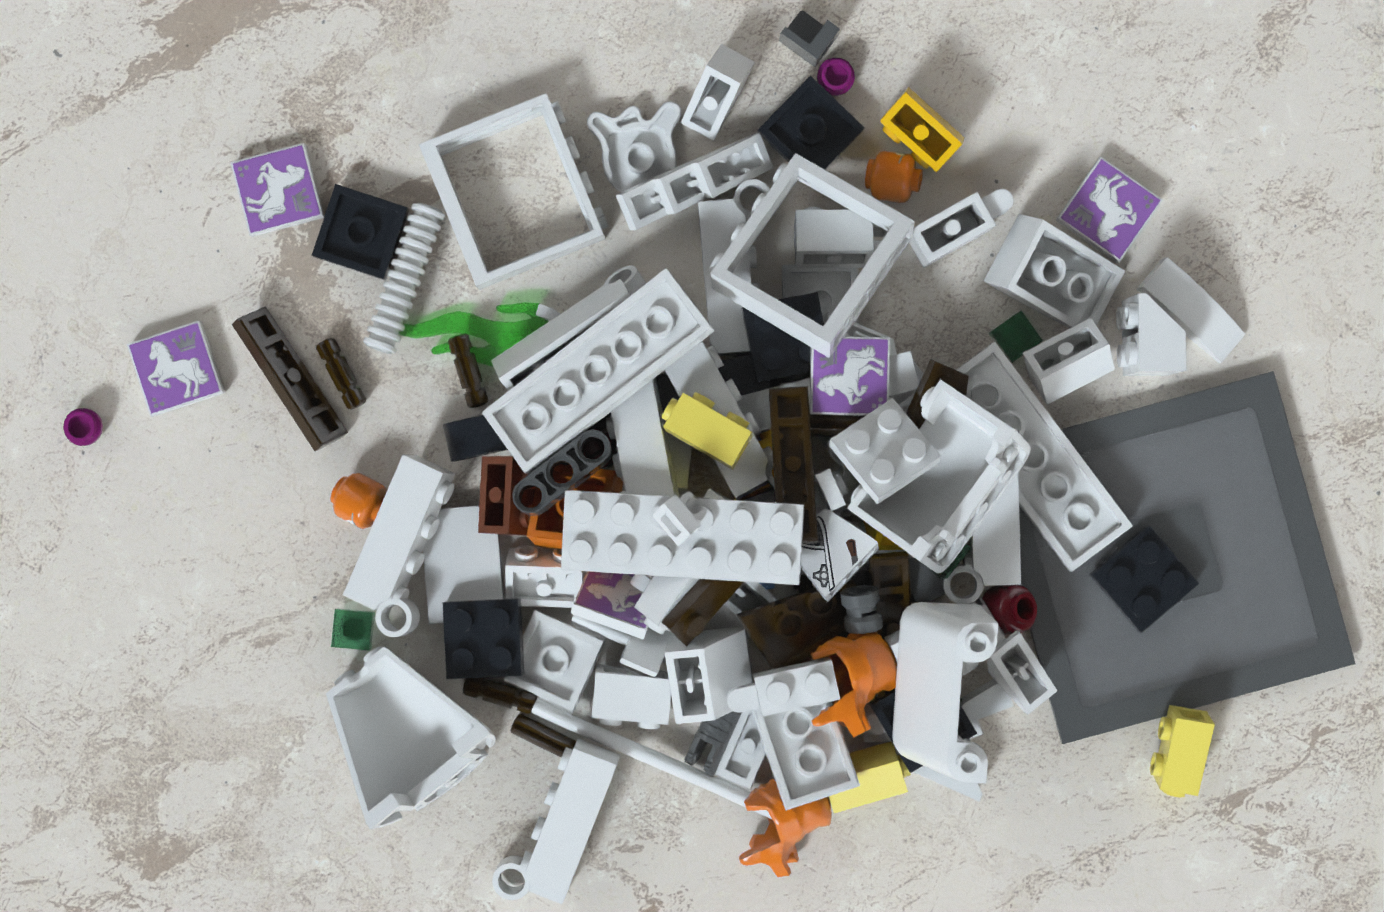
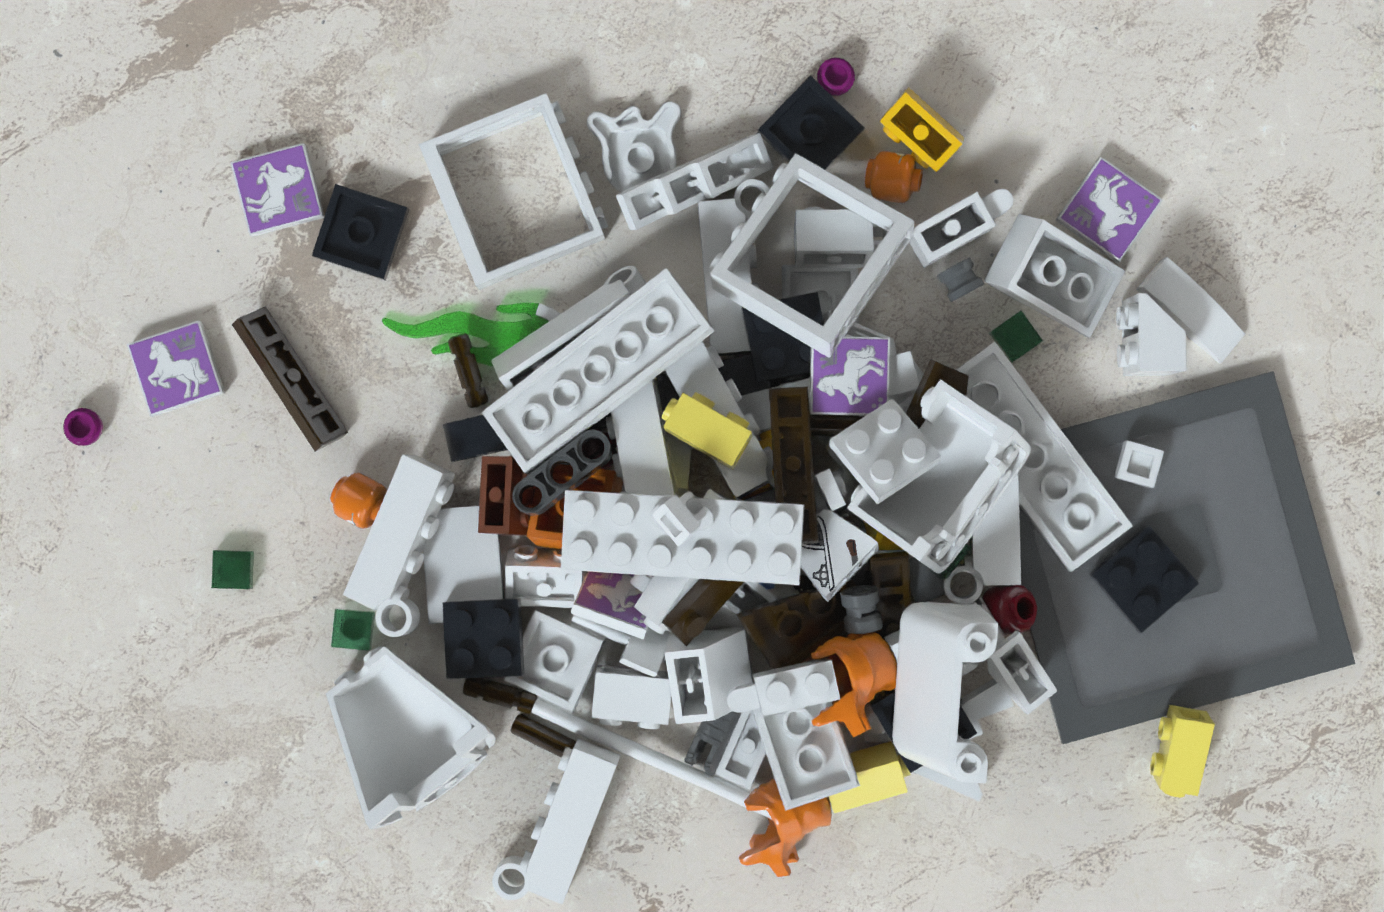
dark brown axle [316,338,366,410] -> none
white piece [363,203,445,354] -> none
white slope [681,44,755,141] -> none
dark grey panel [779,11,840,67] -> none
white brick [1023,318,1115,405] -> none
none -> clear green plate [211,550,254,589]
none -> dark grey wheel [937,258,984,302]
none -> white plate [1114,440,1164,488]

